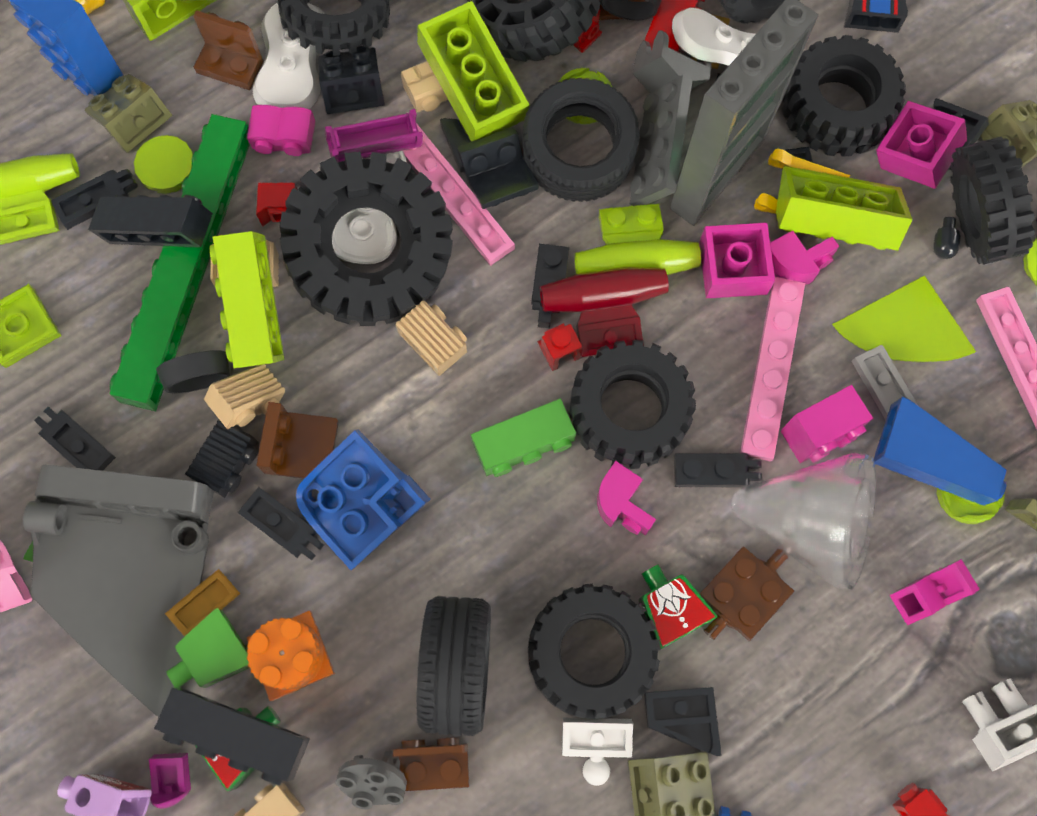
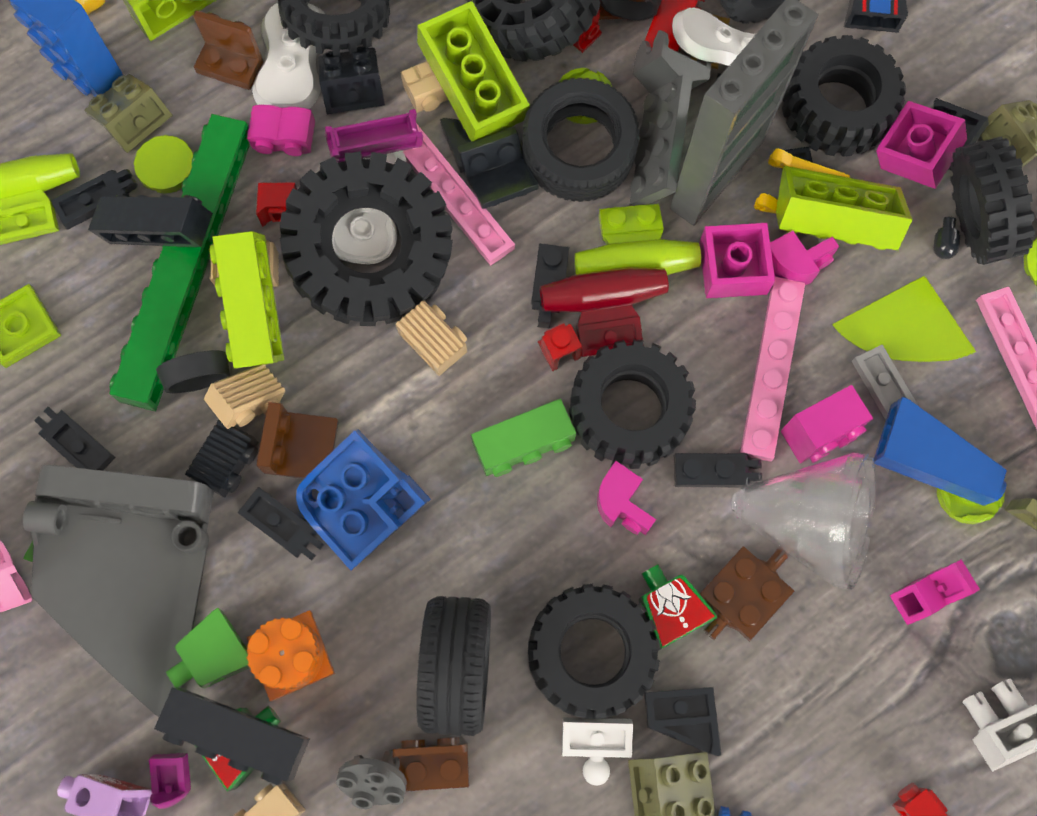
pearl gold tile [165,569,240,637] -> none

